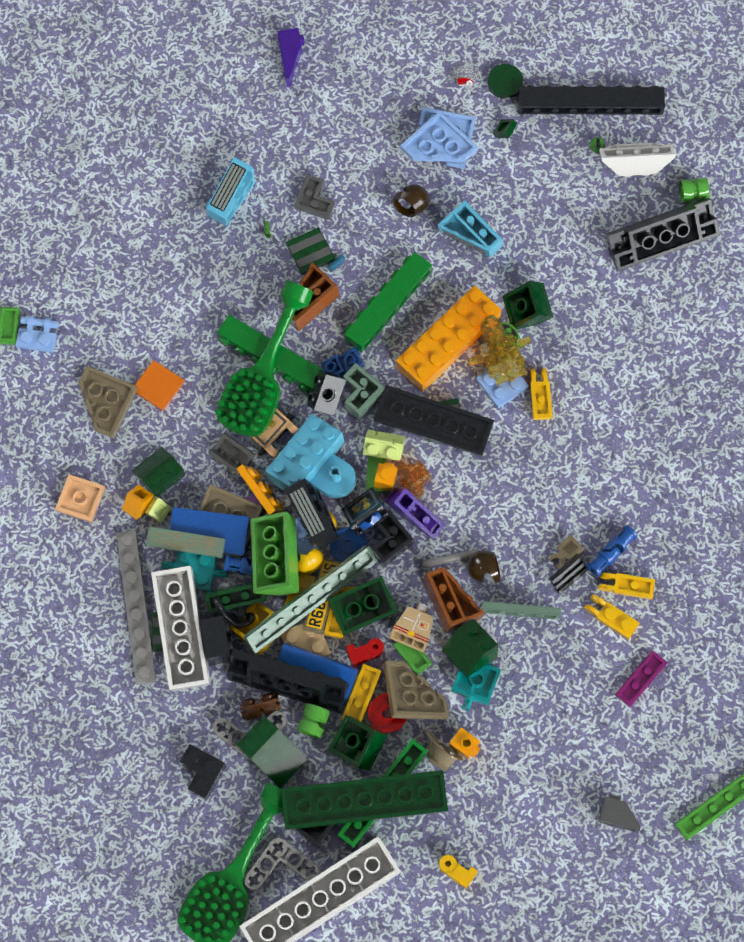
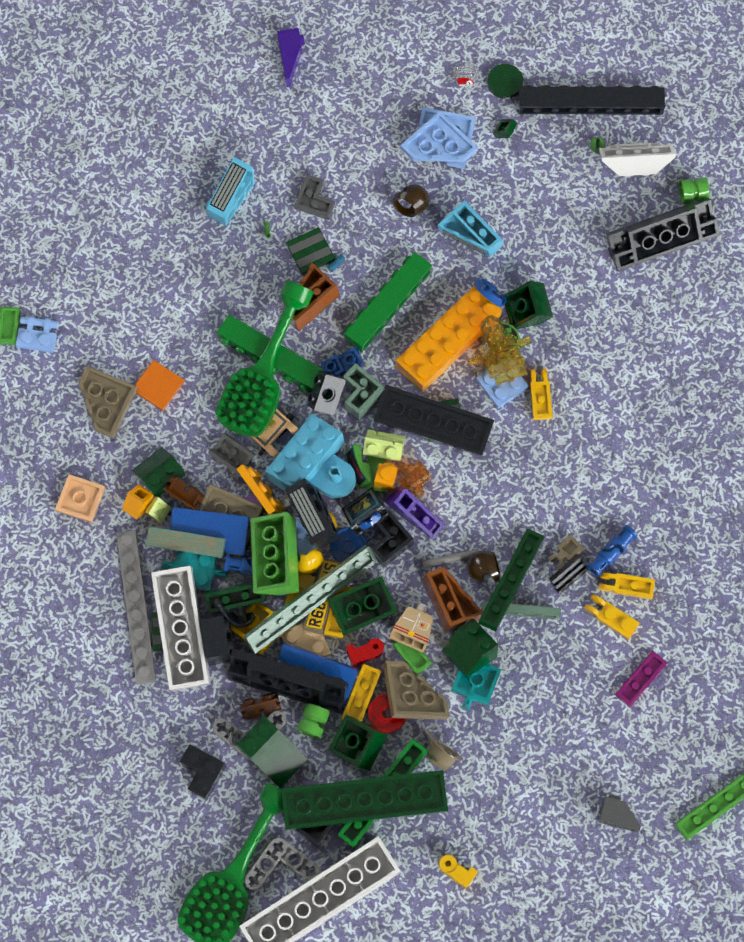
light orange brick [449,727,481,760] -> none
none -> reddish brown hinge [163,476,205,510]
none -> slope [345,445,371,489]
none -> blue tile [474,278,507,307]
none -> dark green plate [478,529,545,632]

